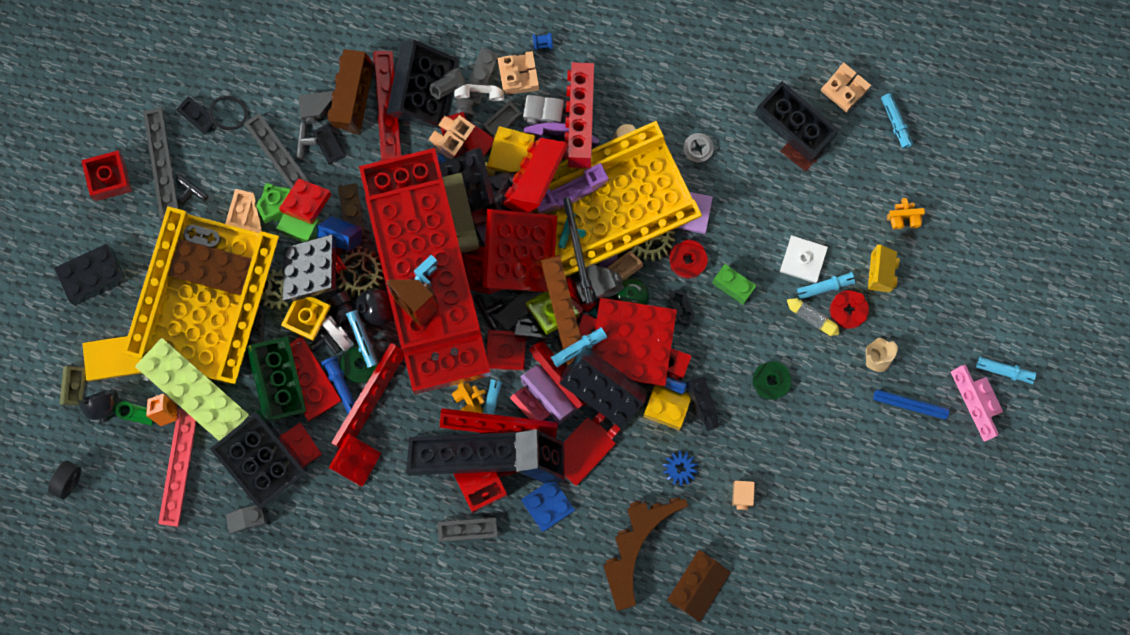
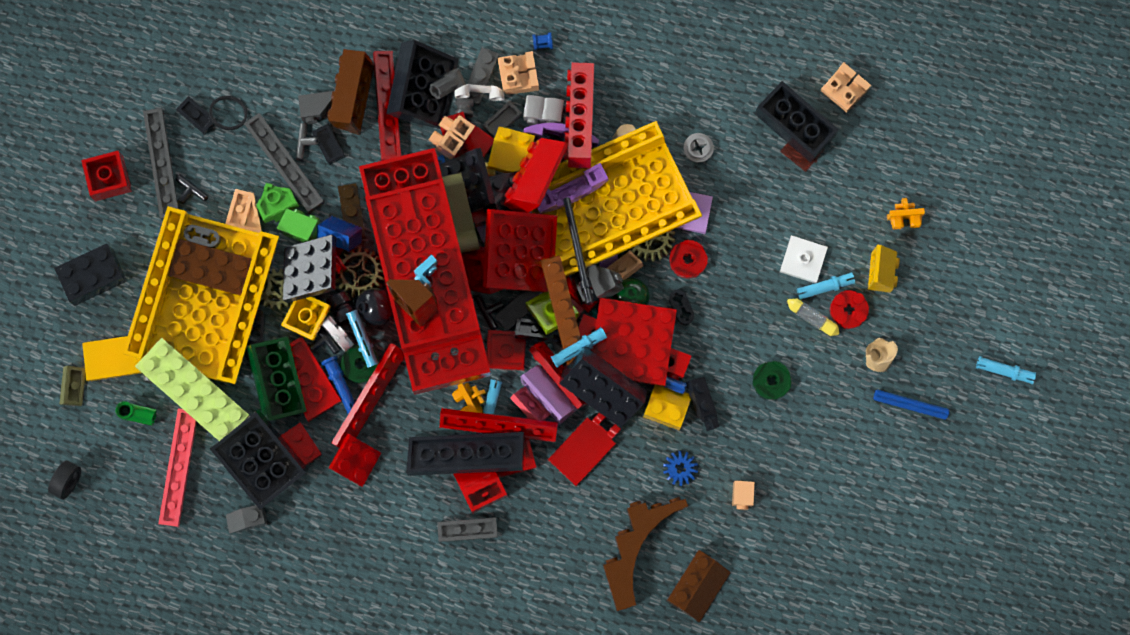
black cylinder [78,389,119,423] -> none
orange brick [146,394,178,426] -> none
red plate [279,178,332,225] -> none
black brick [514,429,565,483] -> none
blue plate [521,482,575,533] -> none
teal piece [558,213,586,249] -> none
bright green brick [712,264,756,305] -> none
medium azure pin [881,93,913,149] -> none
bright pink bracket [951,365,1003,441] -> none

